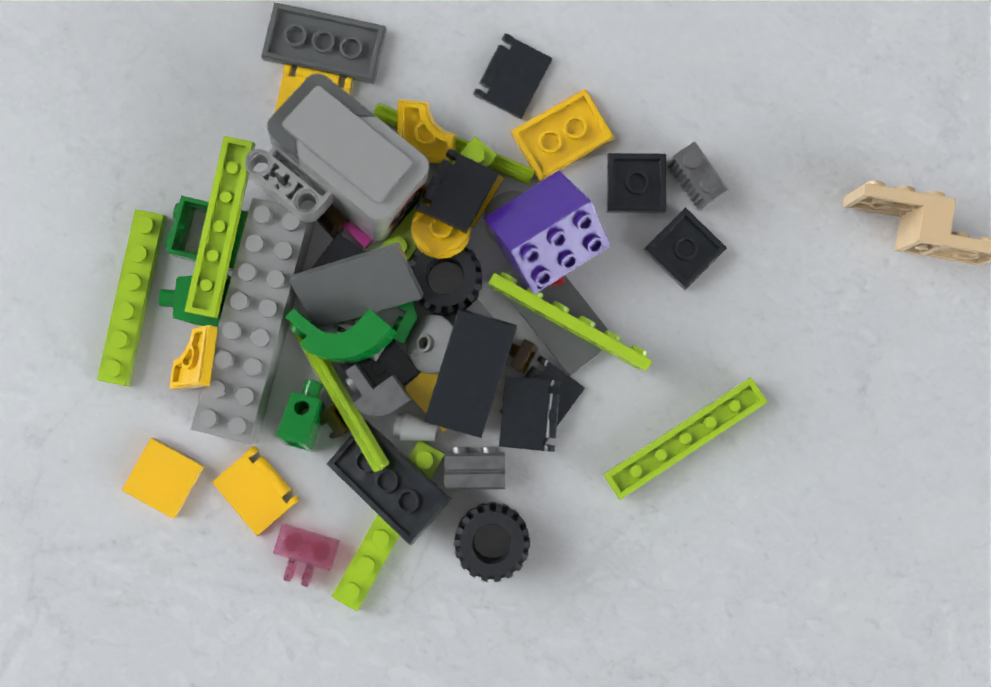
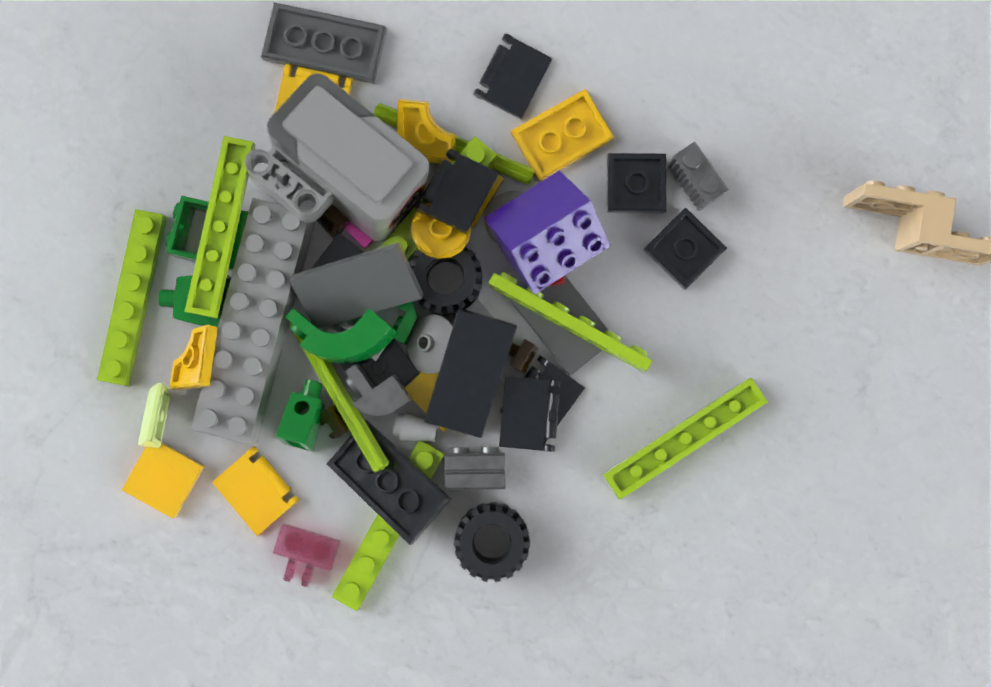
none -> yellowish green slope [138,383,171,448]

